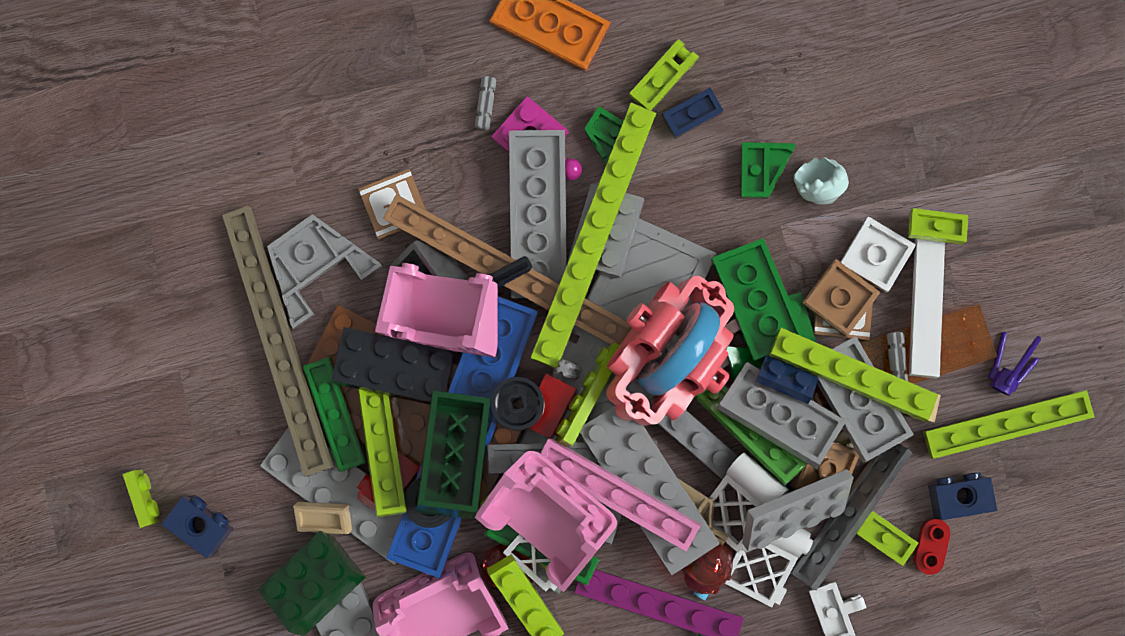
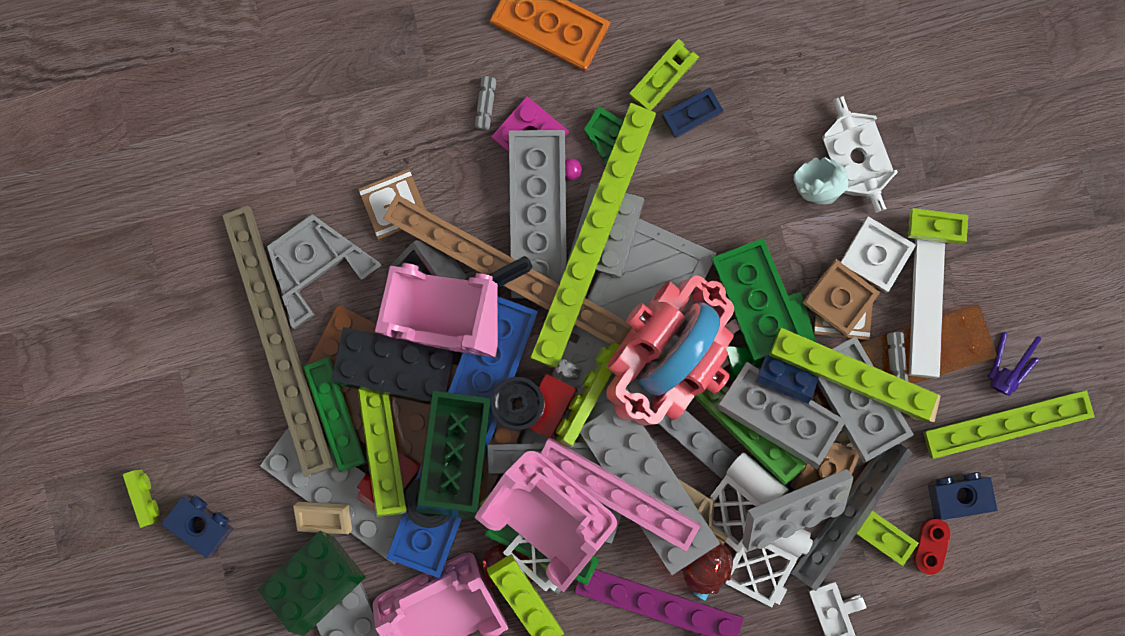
green wing [740,142,795,199] -> none
none -> white plate [822,96,897,213]

